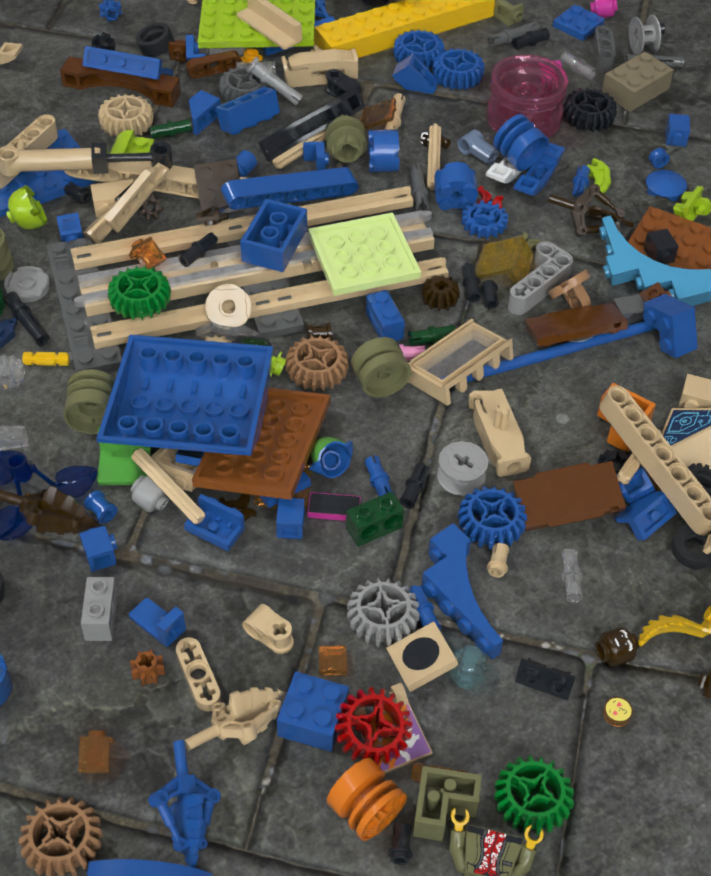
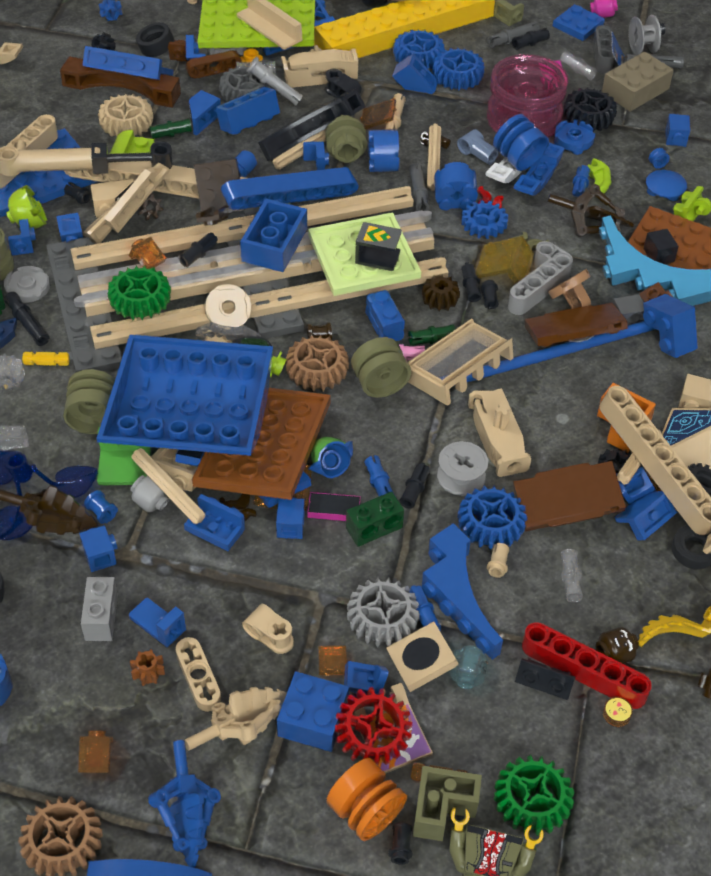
none -> blue bracket [8,219,36,255]
none -> blue tile [344,661,388,695]
none -> piece [355,222,402,271]
none -> red beam [522,622,652,709]
none -> blue plate [554,120,595,155]
none -> blue sticker [612,32,625,66]

